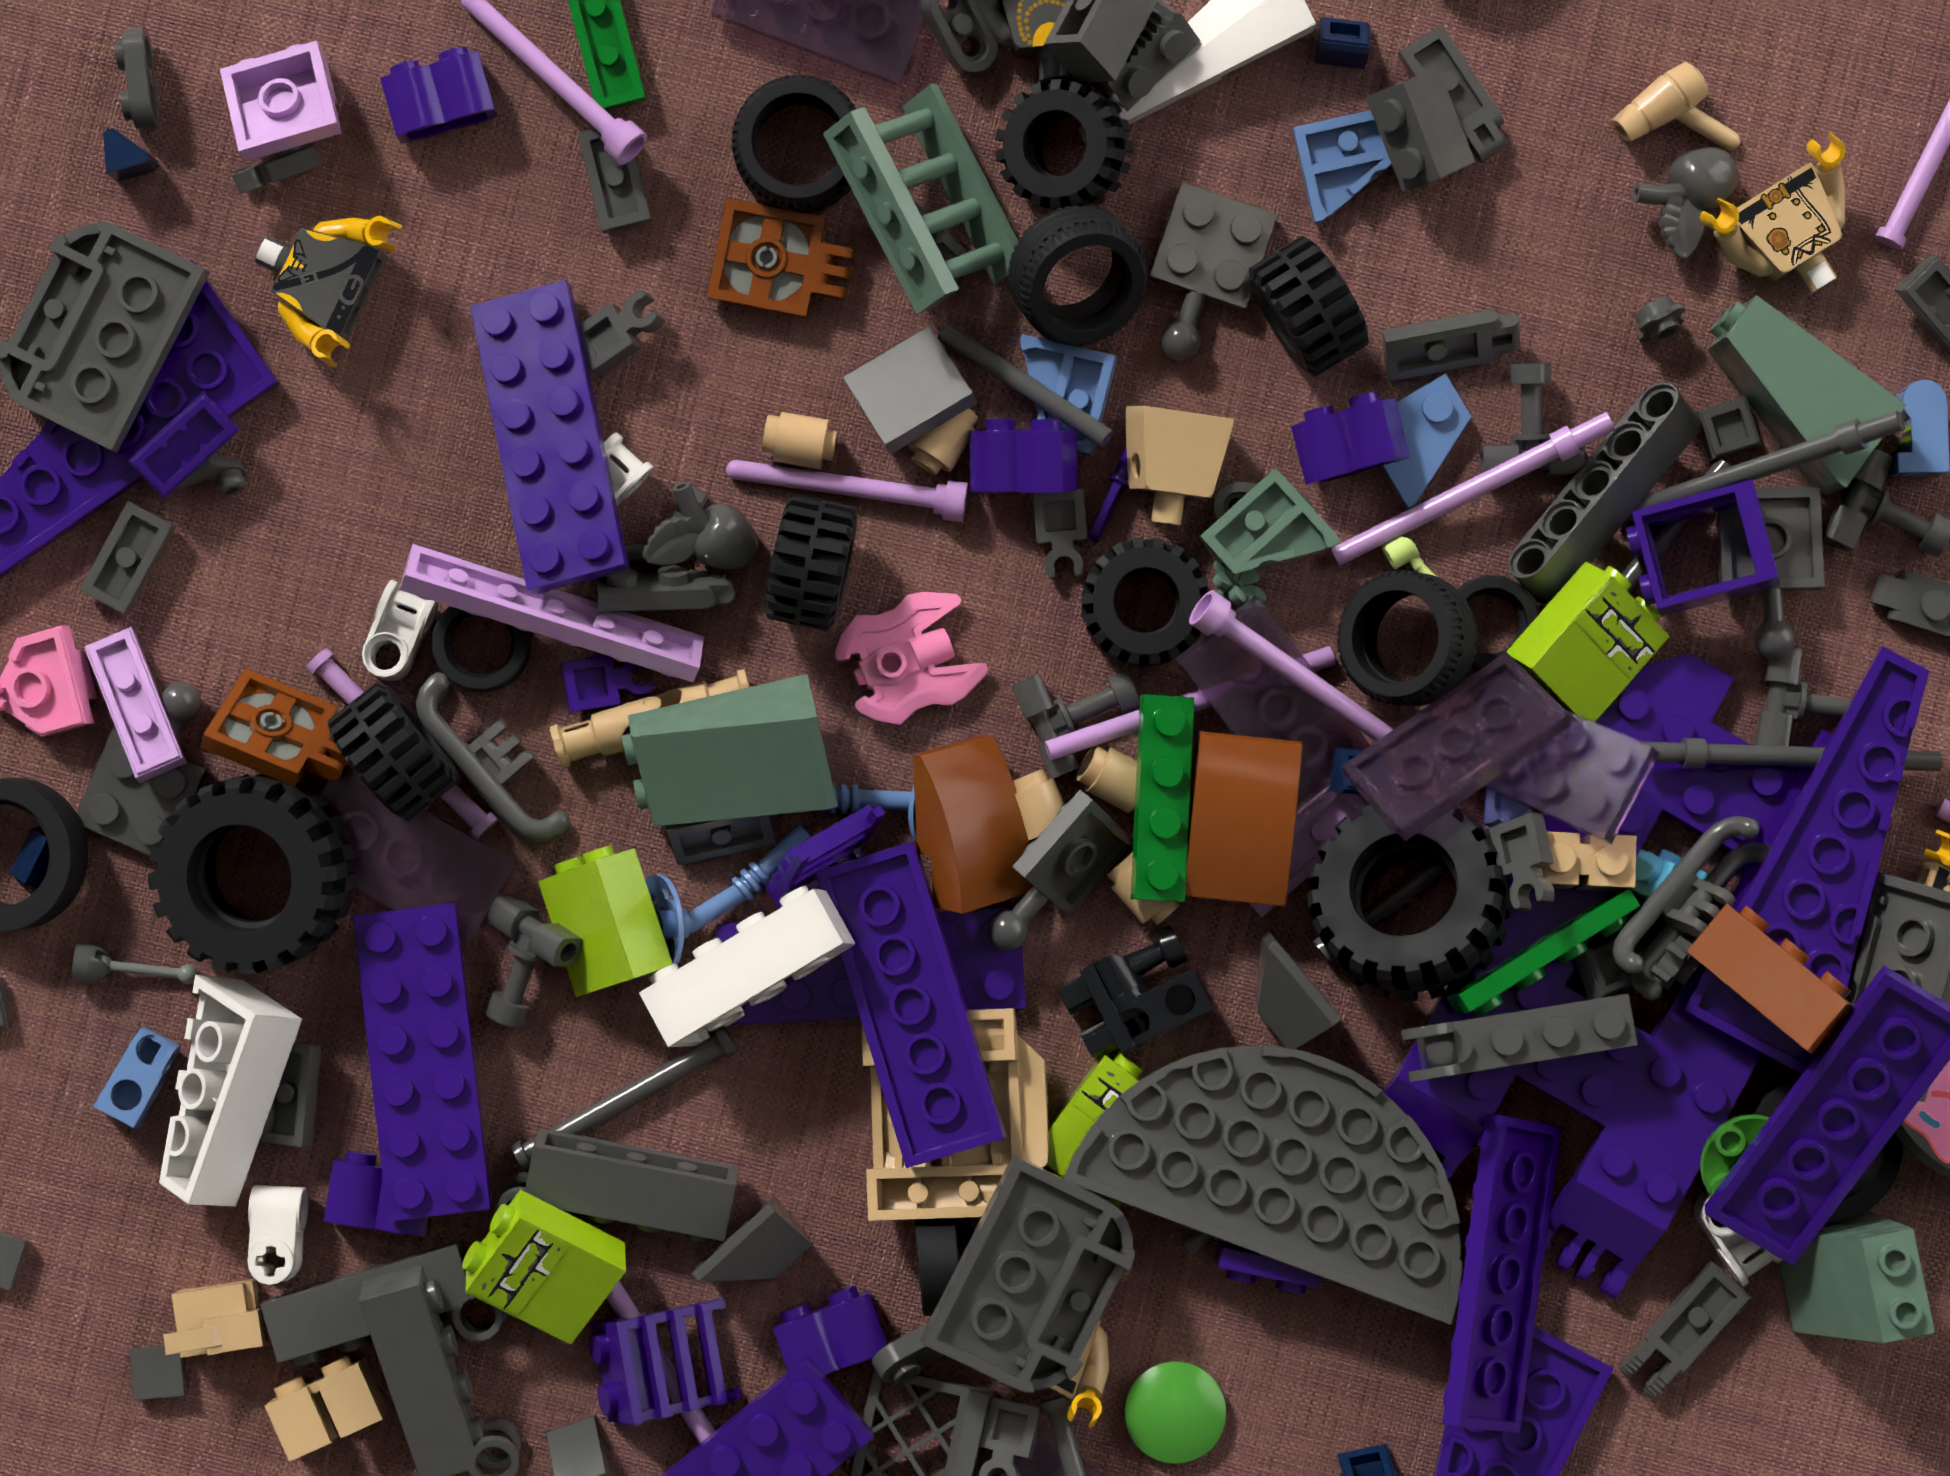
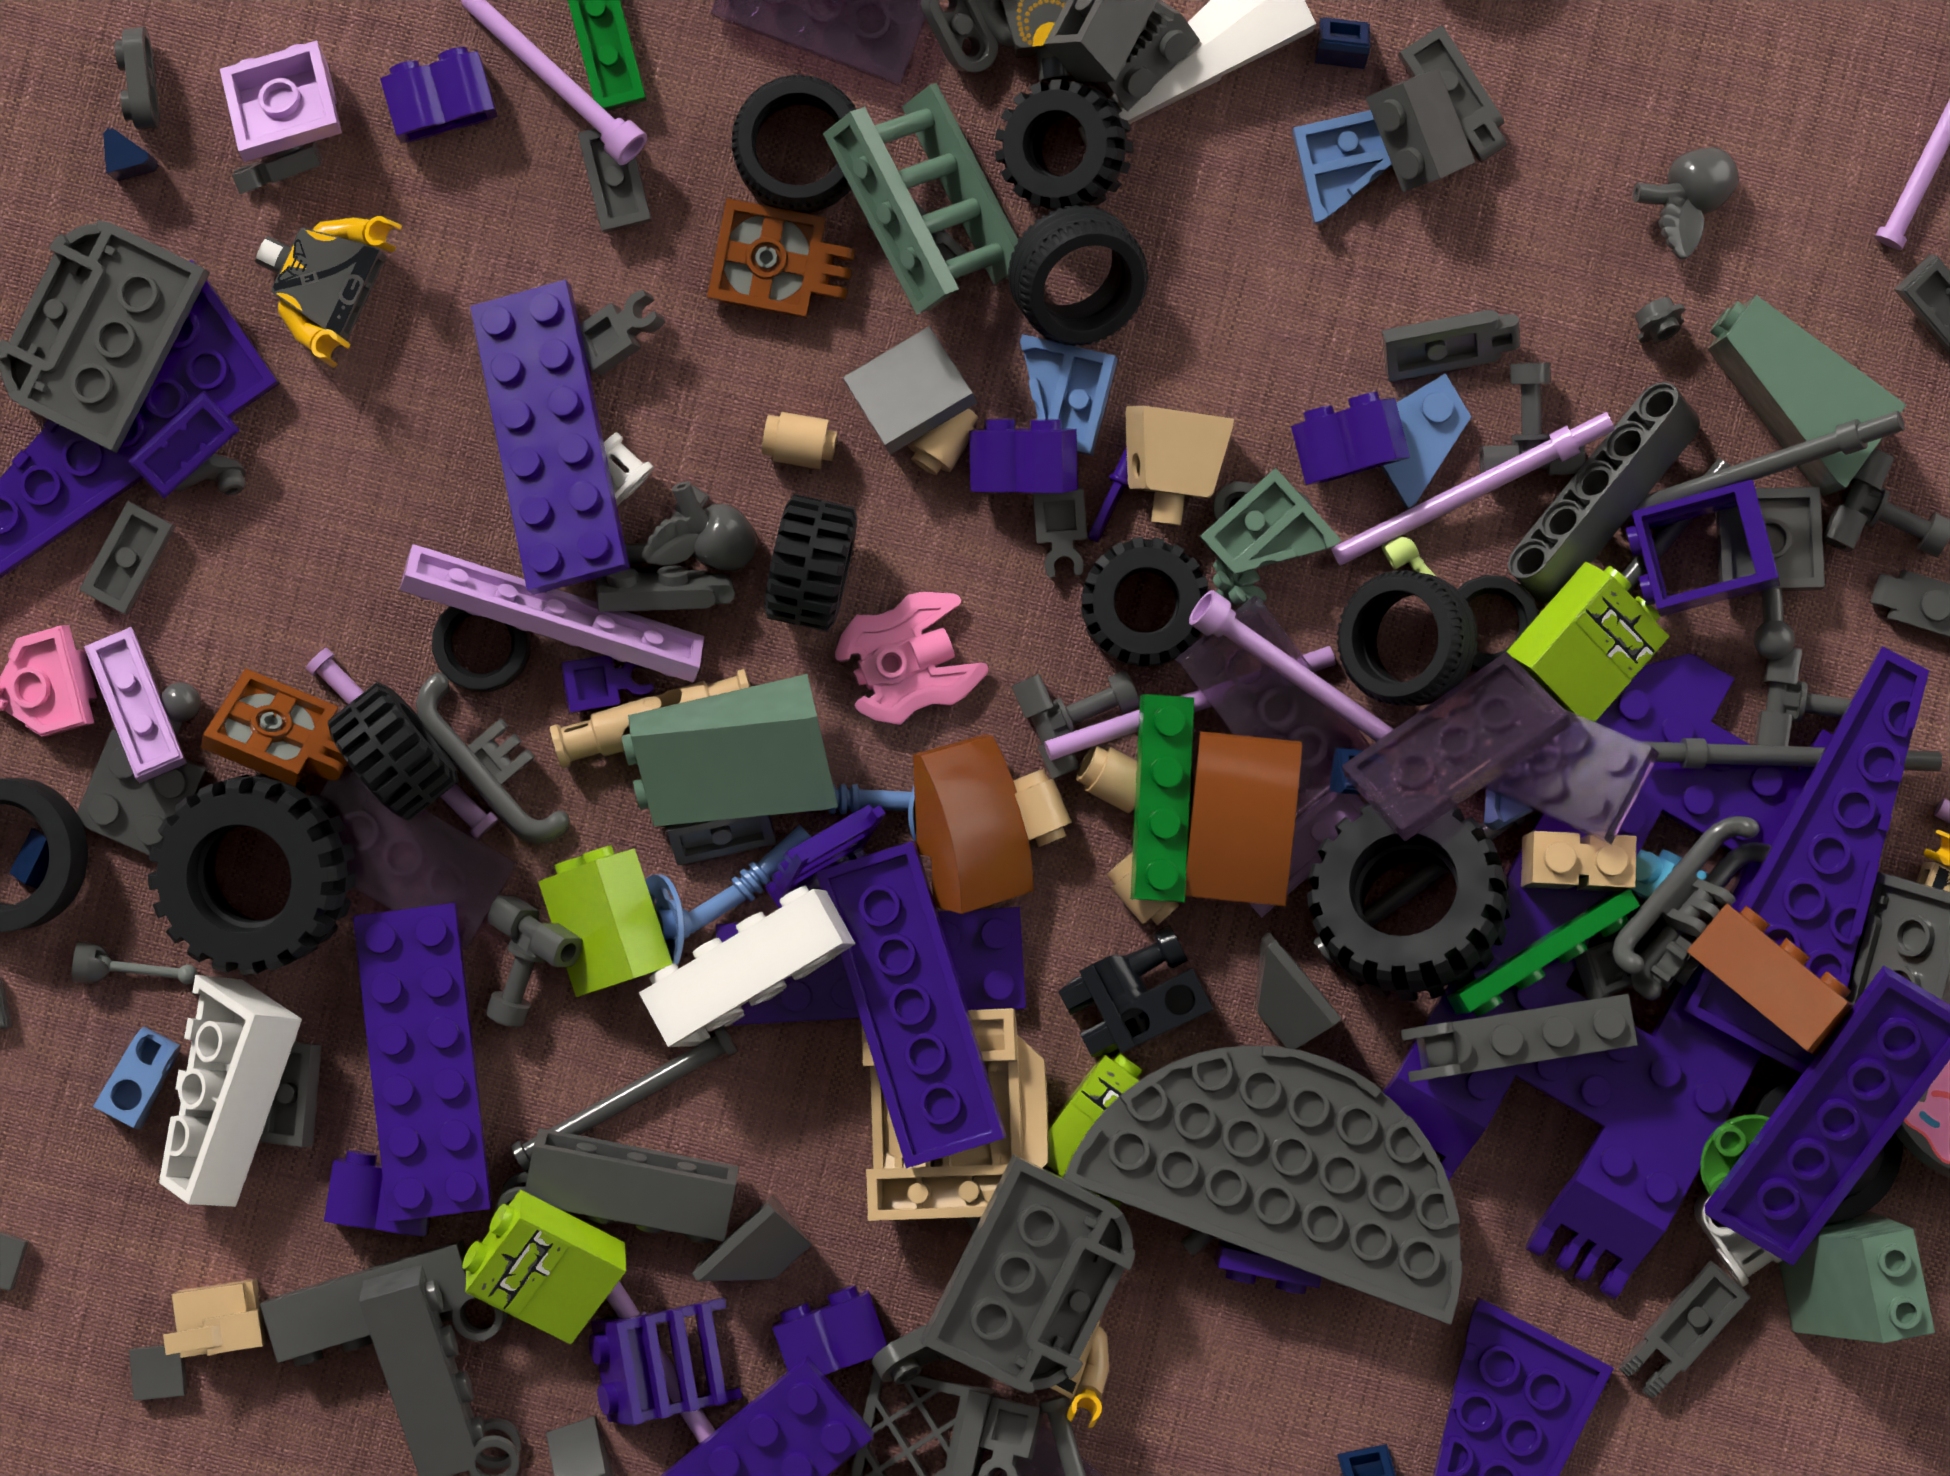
white piece [247,1185,308,1285] -> none
tan piece [264,1355,390,1462] -> none
white piece [362,579,439,682] -> none
lavender piece [726,460,969,523] -> none
black tyre [915,1218,960,1317] -> none
dark grey bar [937,323,1113,447] -> none
dark grey plate [987,790,1133,951] -> none
bright green dish [1125,1361,1226,1464] -> none
dark grey plate [1149,182,1278,361] -> none
black tyre [1249,236,1369,377] -> none
dark purple plate [1442,1113,1562,1433] -> none
dark grey plate [1489,812,1555,911] -> none
tan piece [1611,62,1740,151] -> none
dark grey tile [1696,396,1761,461] -> none
tan torso [1699,132,1846,293] -> none
medium blue leg [1888,379,1950,477] -> none

